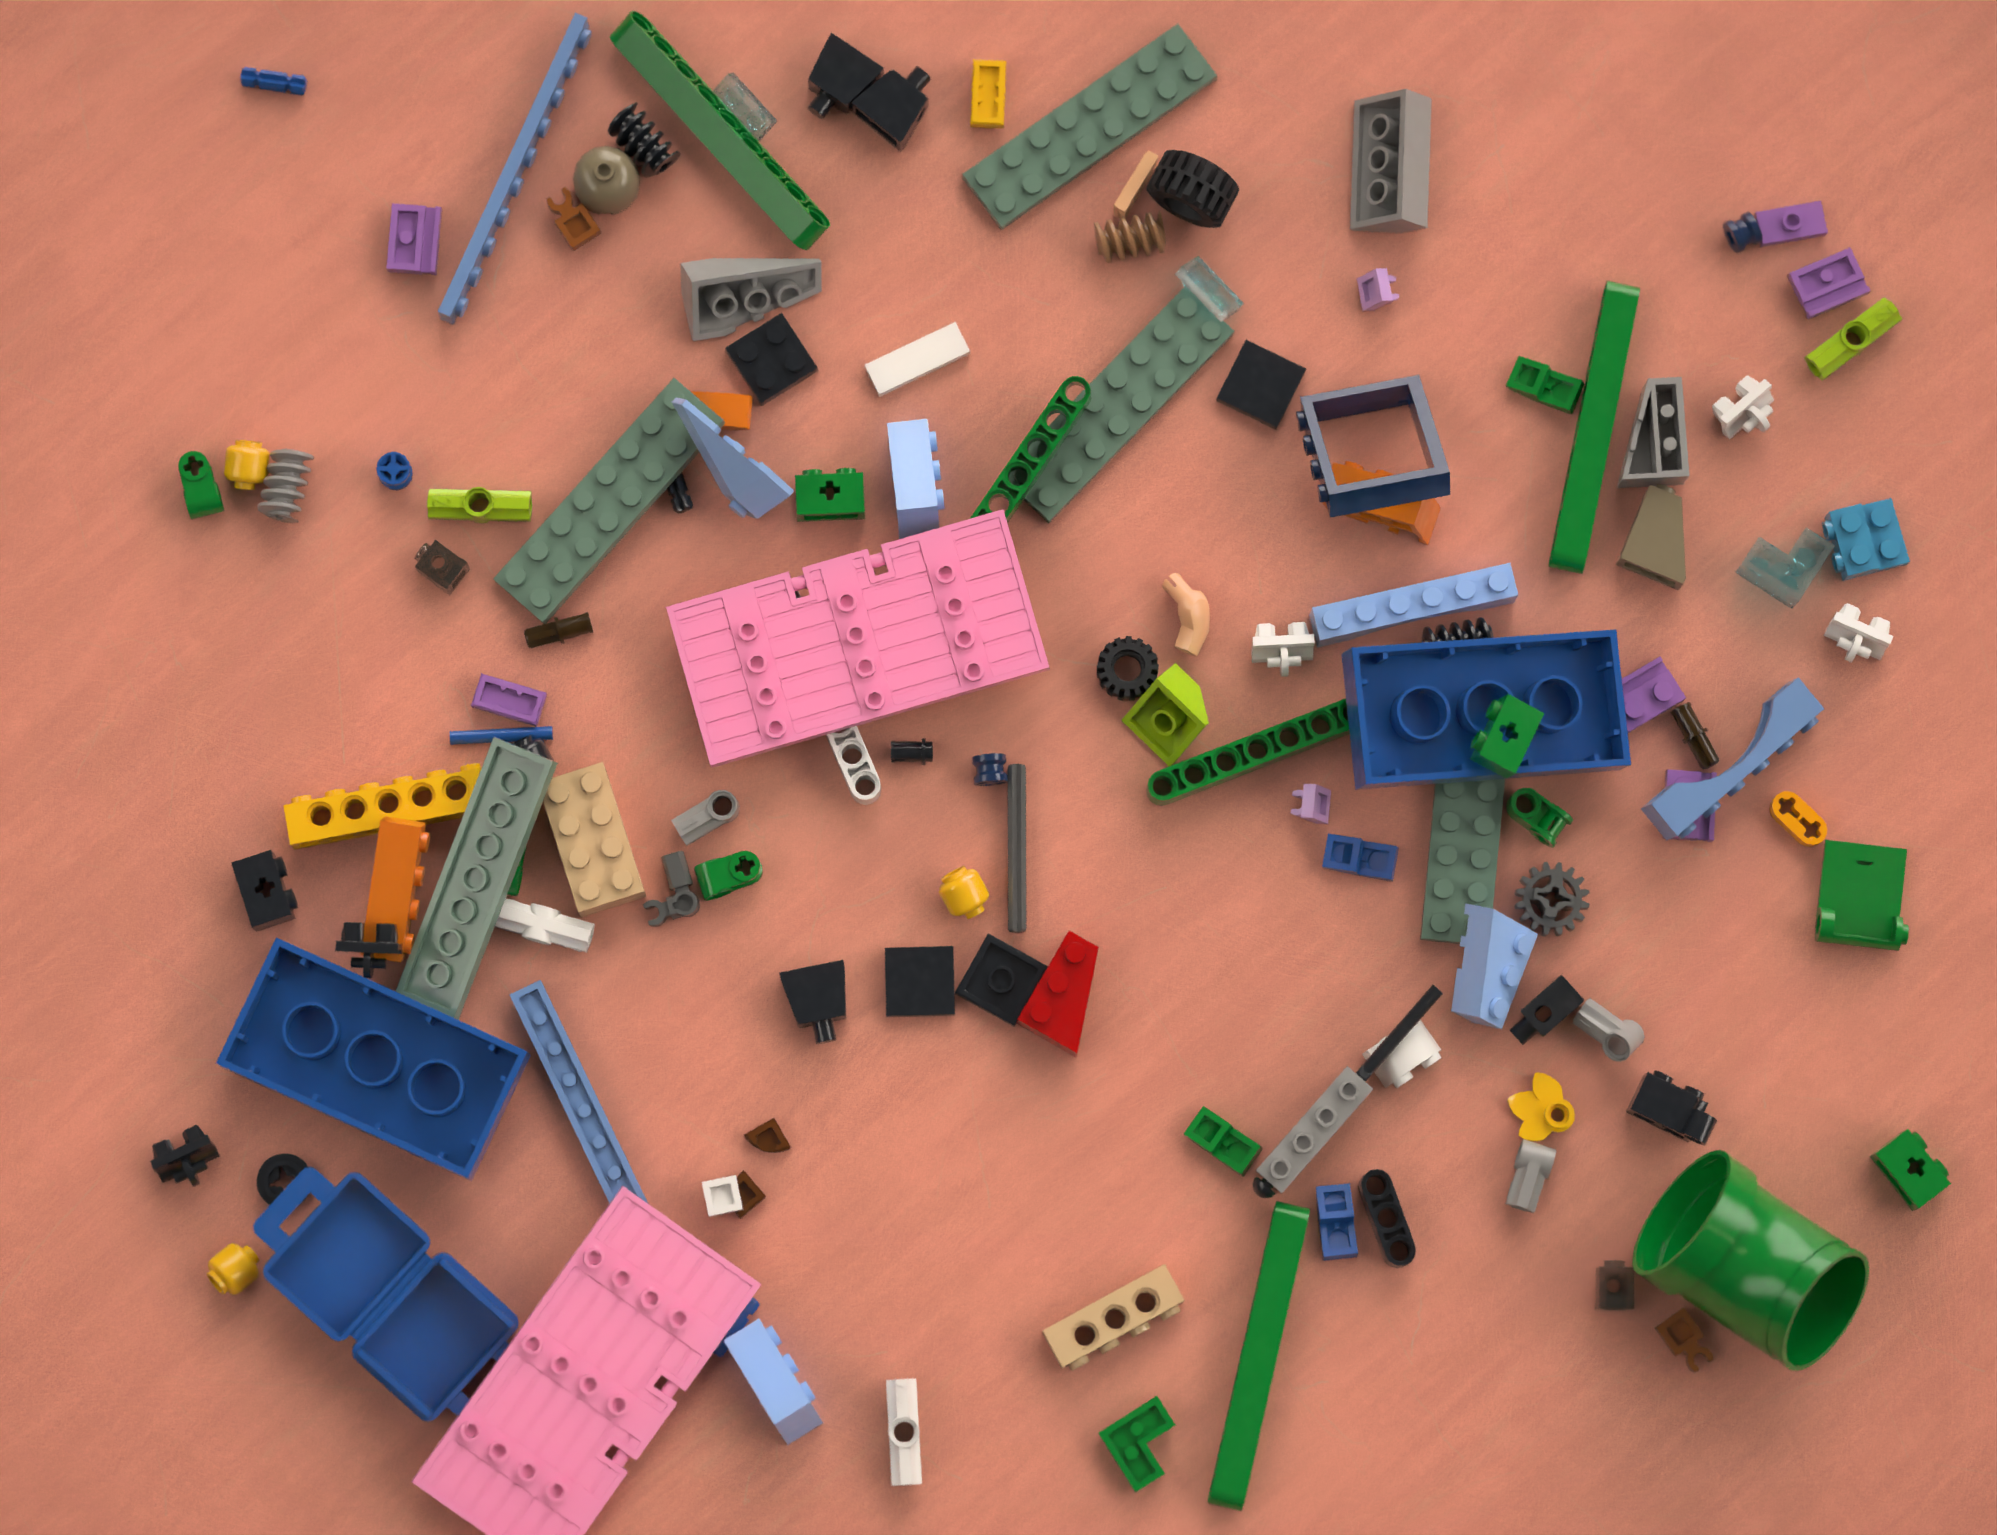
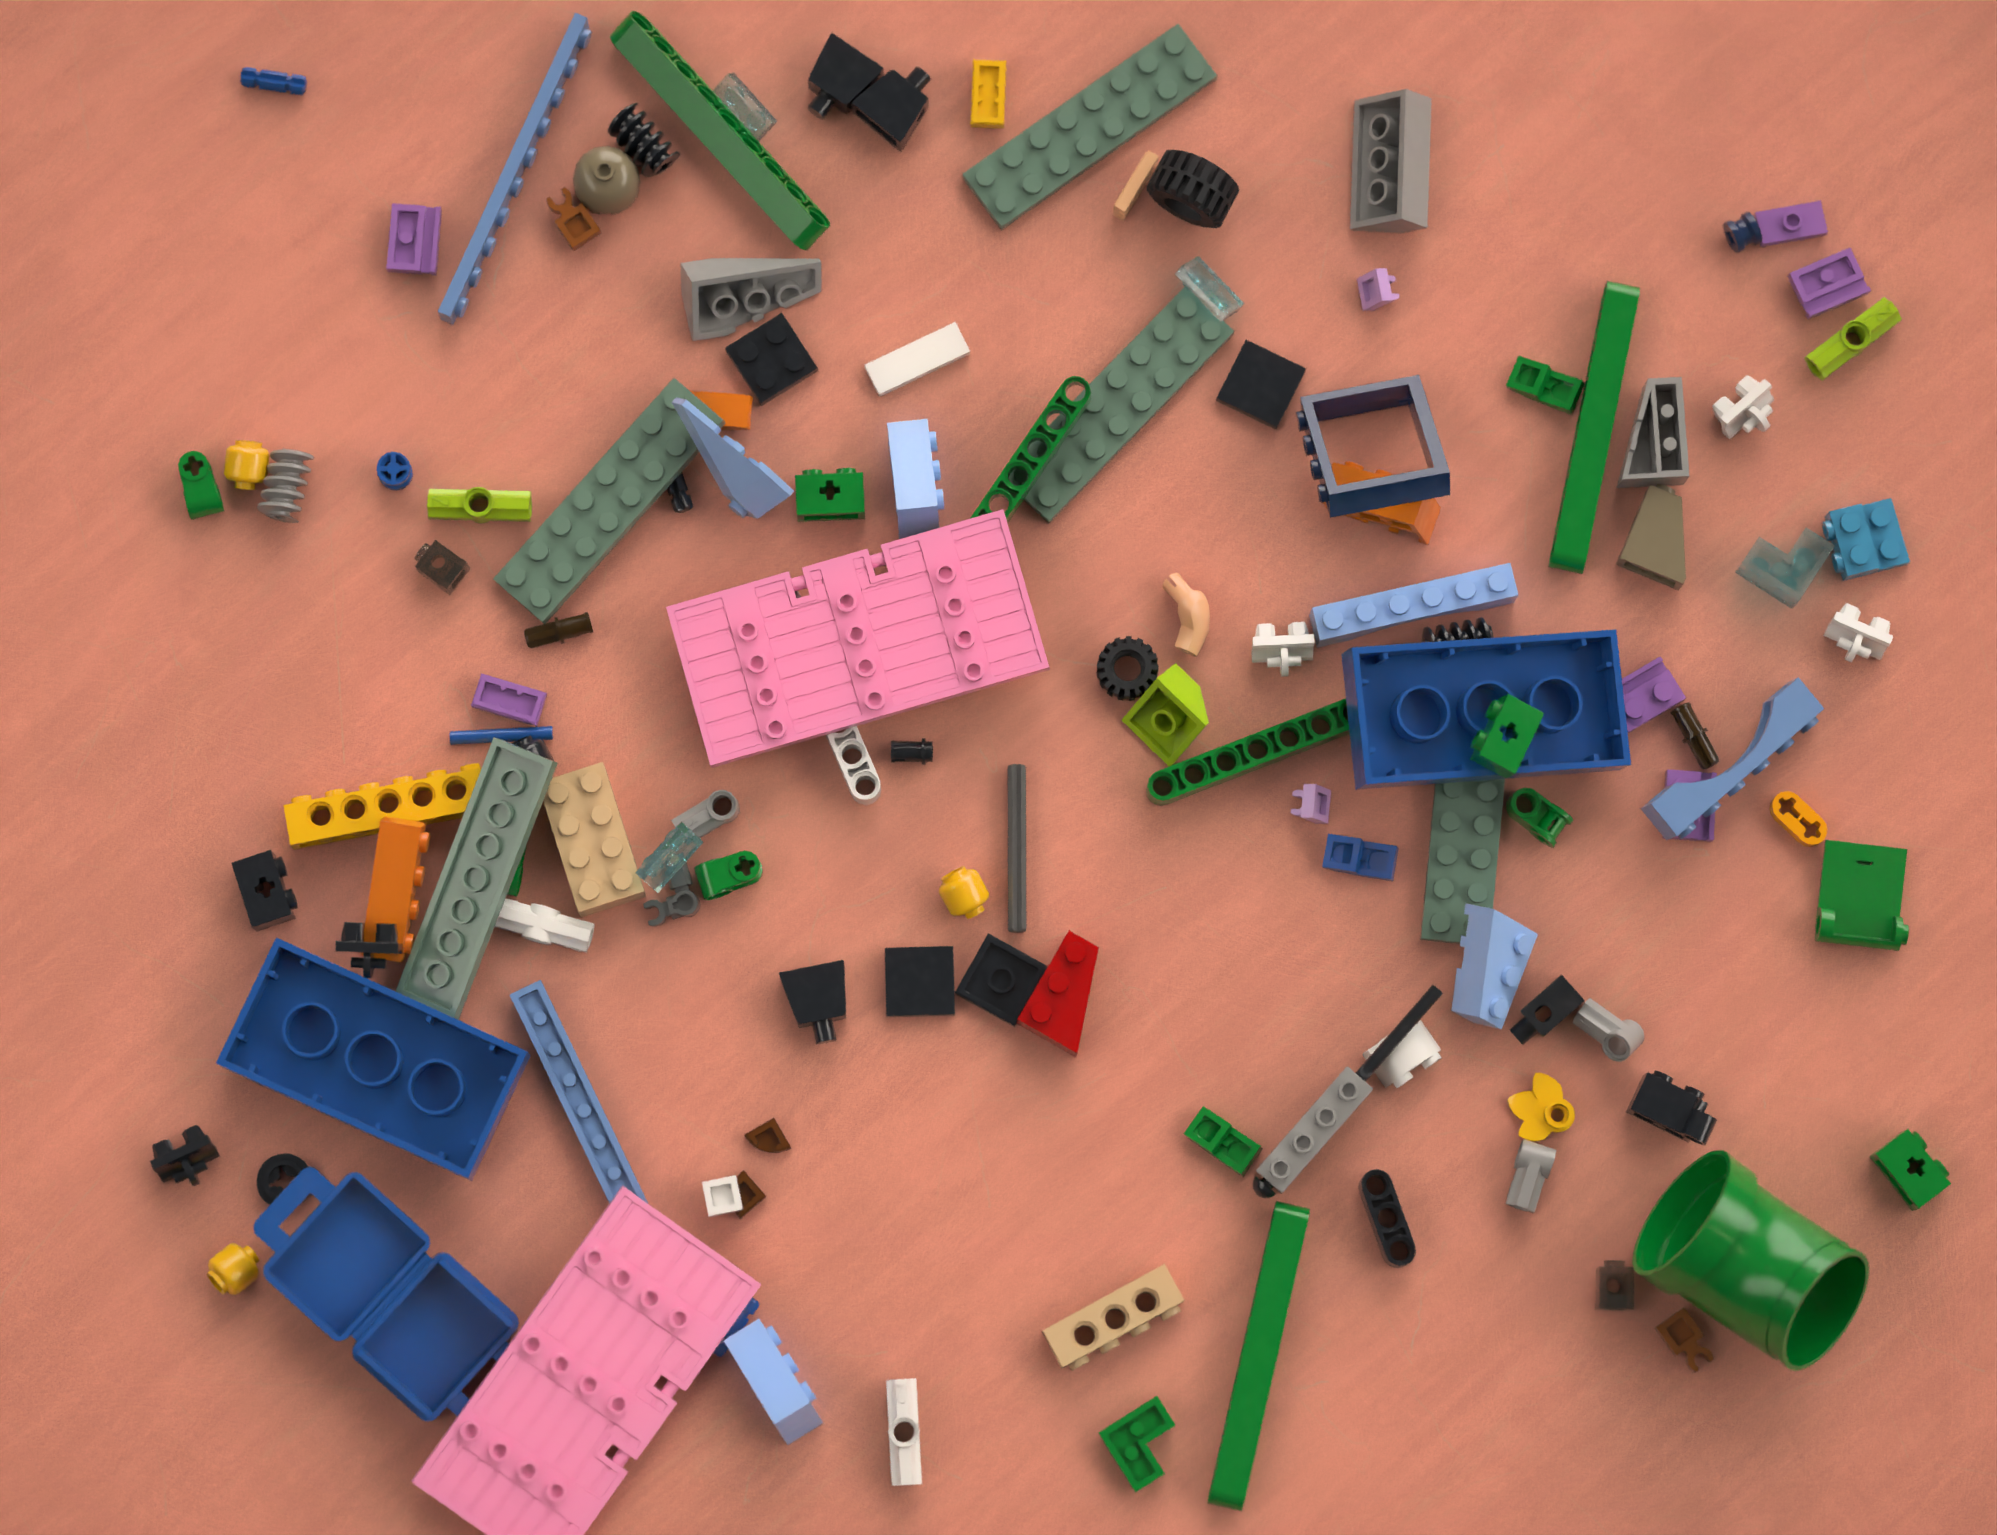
dark blue wheel [972,753,1008,786] -> none
medium nougat piece [1094,211,1166,263] -> none
blue slope [1315,1183,1358,1261] -> none
dark grey gear [1514,862,1590,937] -> none
none -> clear light blue plate [635,822,704,893]

